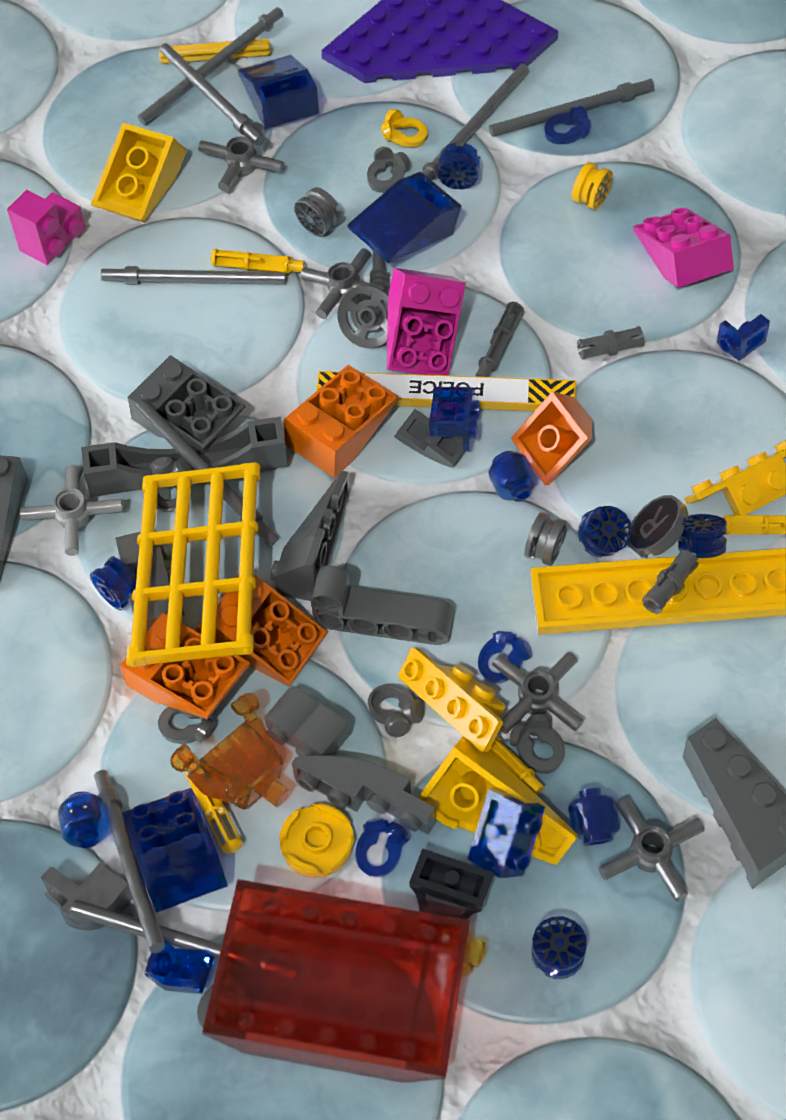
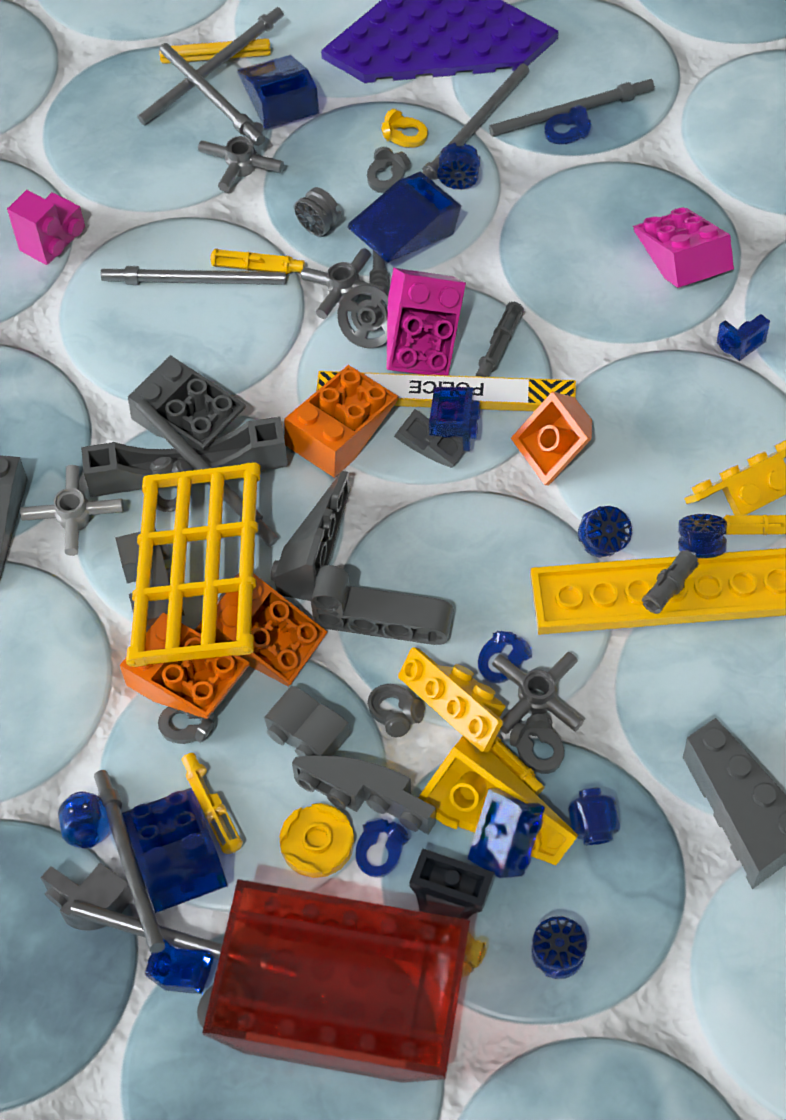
clear blue wheel [89,556,137,611] -> none
yellow slope [91,122,187,222] -> none
clear orange torso [170,693,290,810] -> none
clear blue head [488,451,537,502] -> none
flat silver wheel [524,512,568,566] -> none
yellow wheel [572,161,613,210] -> none
dark grey pin [577,326,644,360] -> none
flat silver bar [598,798,705,902] -> none
tile [626,495,688,558] -> none

